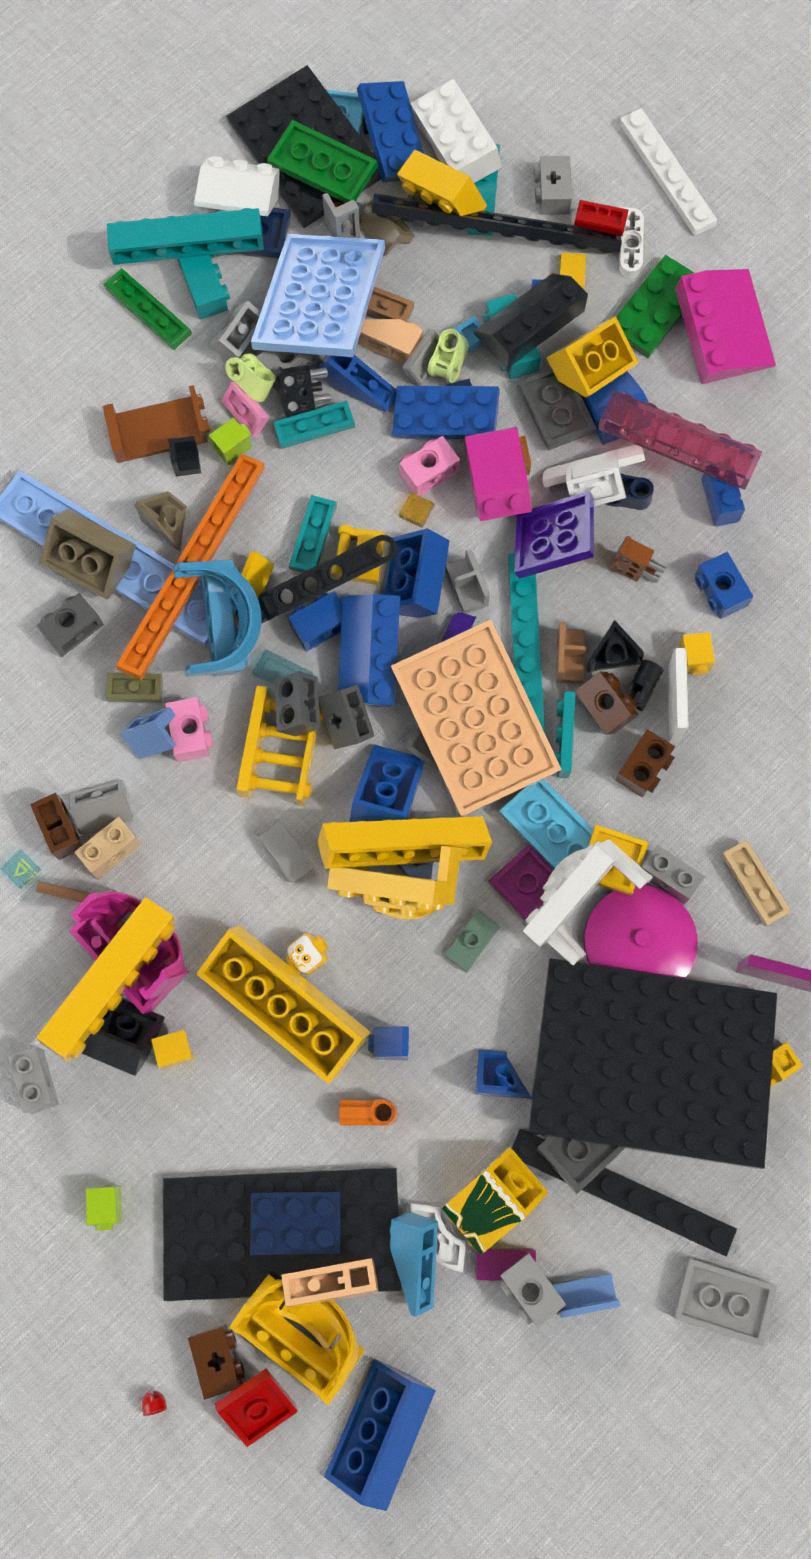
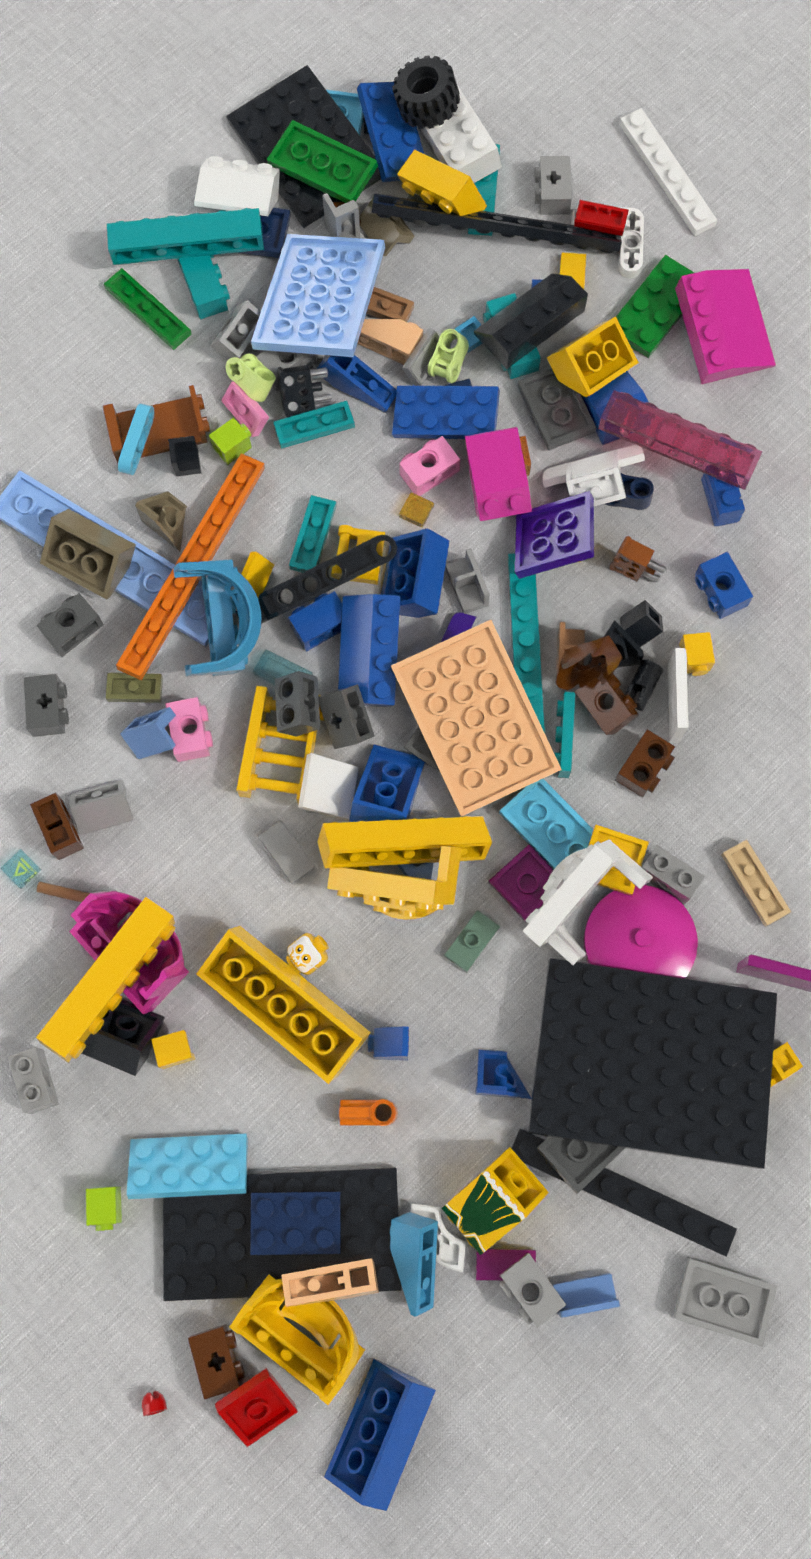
tan brick [75,817,142,879] -> none
none -> dark grey brick [24,674,69,737]
none -> medium azure beam [118,403,154,475]
none -> medium azure plate [126,1133,248,1199]
none -> white tile [298,753,359,821]
none -> black tyre [392,55,460,129]
none -> reddish brown piece [556,635,622,690]
none -> black panel [620,600,663,647]

